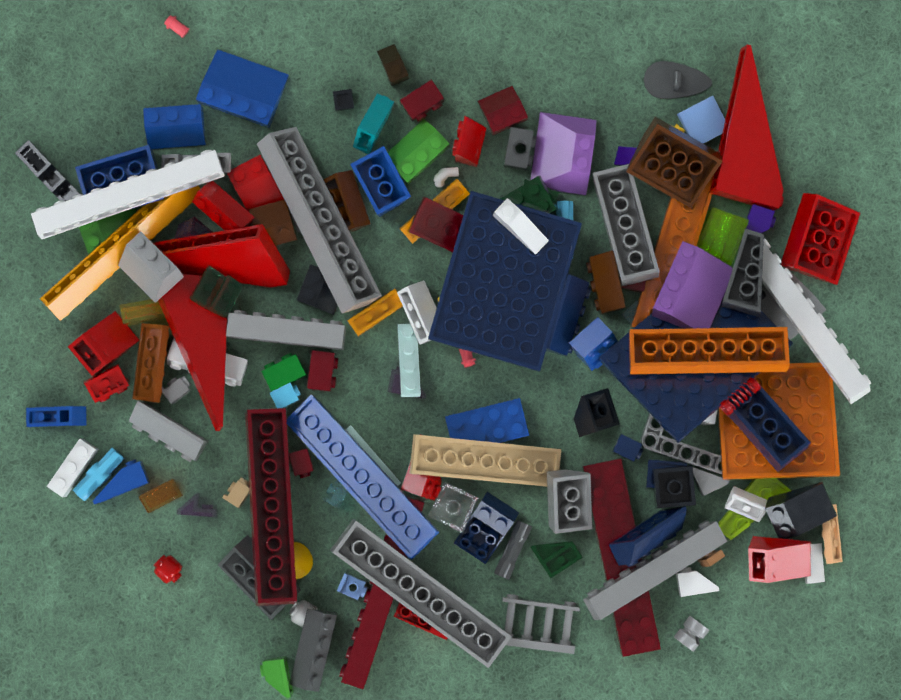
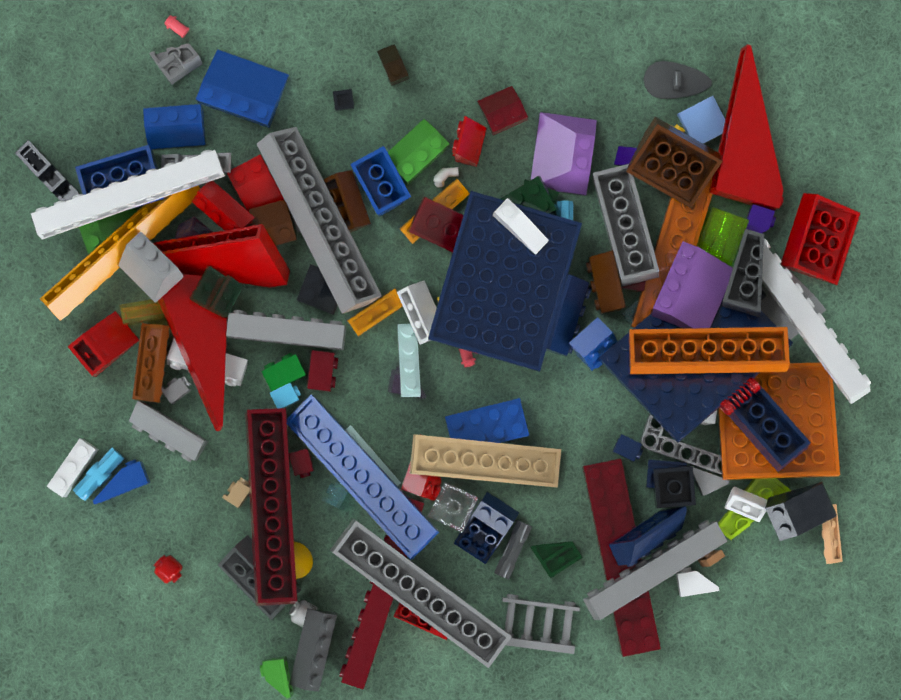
blue slope [26,406,87,427] -> none
red bracket [84,364,129,403] -> none
clear orange slope [138,479,183,513] -> none
clear purple slope [177,492,218,517] -> none
light blue brick [337,572,368,600] -> none
teal slope [353,93,394,154] -> none
dark red brick [400,79,444,122] -> none
dark grey brick [504,127,536,171] -> none
light grey slope [547,469,592,534] -> none
black slope [574,388,620,437] -> none
light grey wheel [674,615,710,652] -> none
slope [748,536,811,583] -> none
white slope [805,543,825,584] -> none
none -> light grey slope [149,43,203,85]

